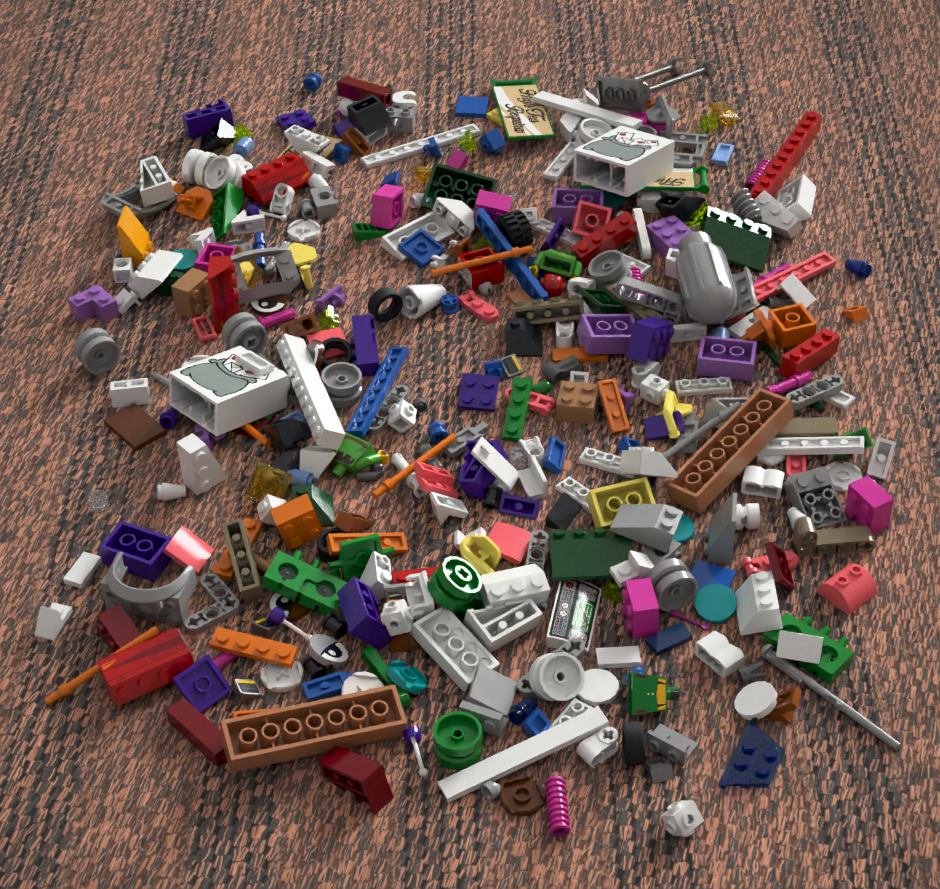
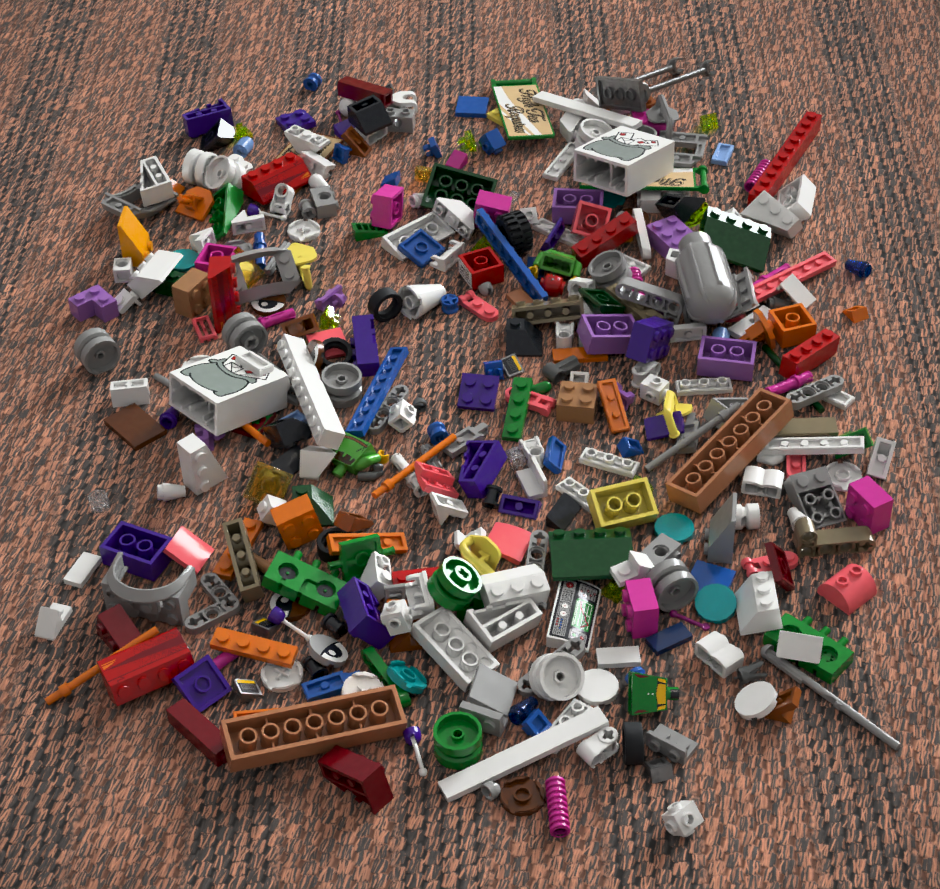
medium blue brick [285,469,315,488] -> none
white tile [360,123,481,169] -> none
orange bar [431,245,533,277] -> none
dark orange slope [444,237,470,272] -> none
white door [471,437,519,495] -> none
light grey slope [609,504,683,553] -> none
white slope [620,446,678,478] -> none
clear yellow slope [709,101,740,125] -> none
clear blue wing [718,721,785,789] -> none
light grey piece [730,188,762,223] -> none

